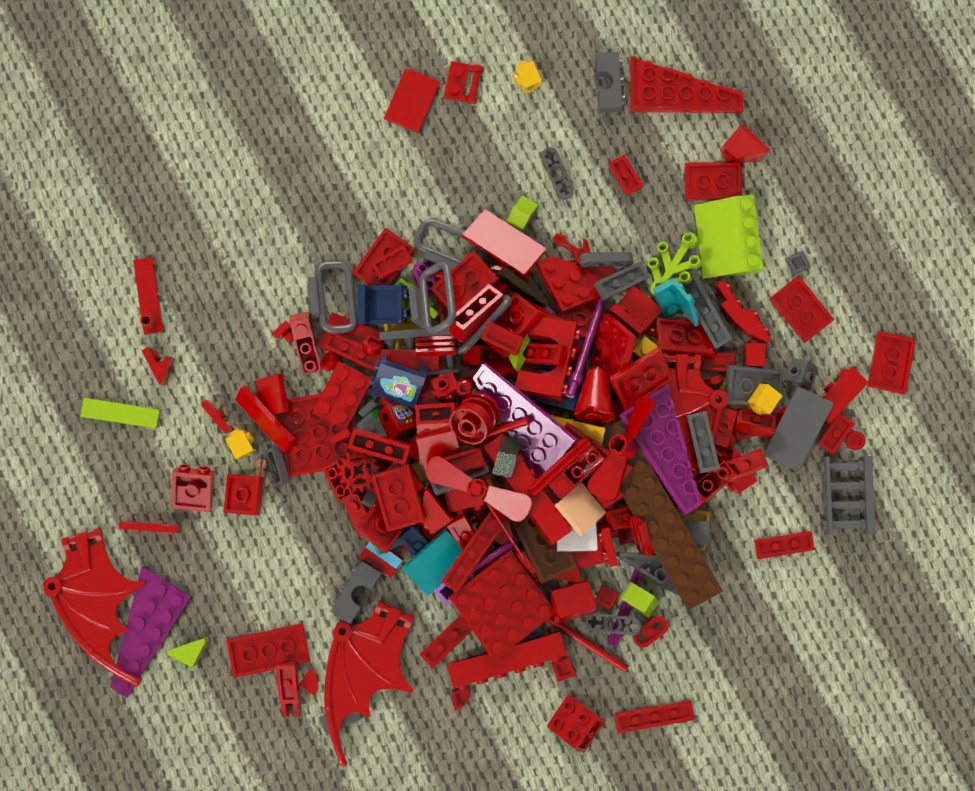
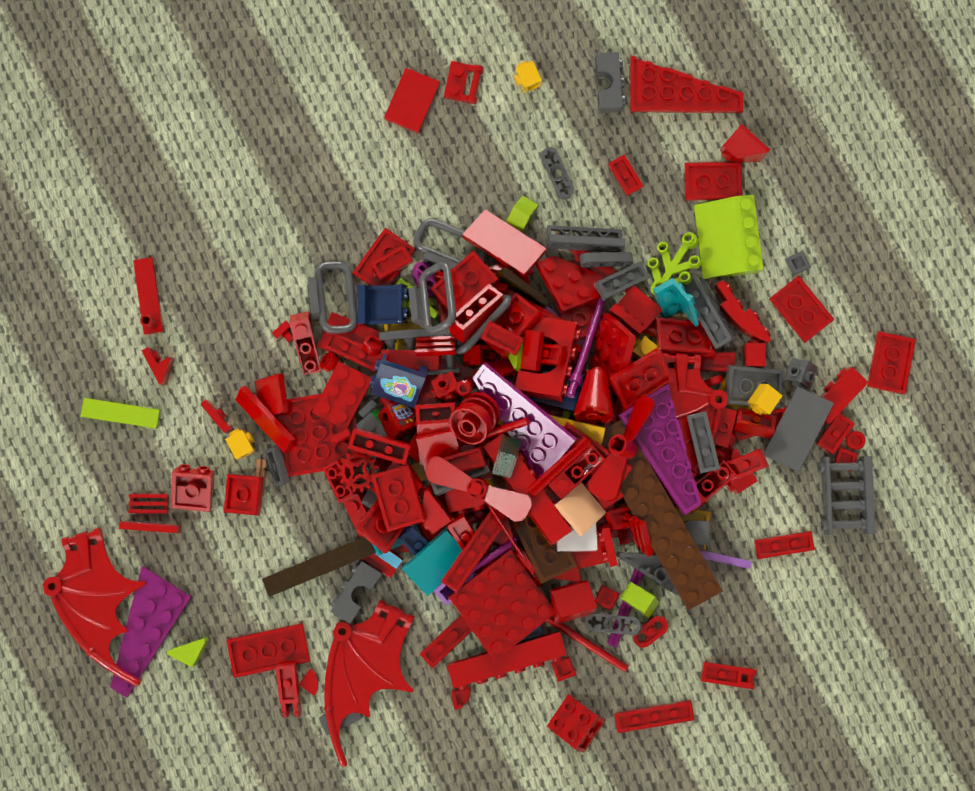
none -> red tile [128,494,169,513]
none -> dark brown tile [262,537,376,597]
none -> red tile [520,330,545,371]
none -> dark grey fence [547,225,625,252]
none -> medium lavender tile [700,550,752,569]
none -> red plate [700,661,757,689]
none -> red tile [834,447,858,472]

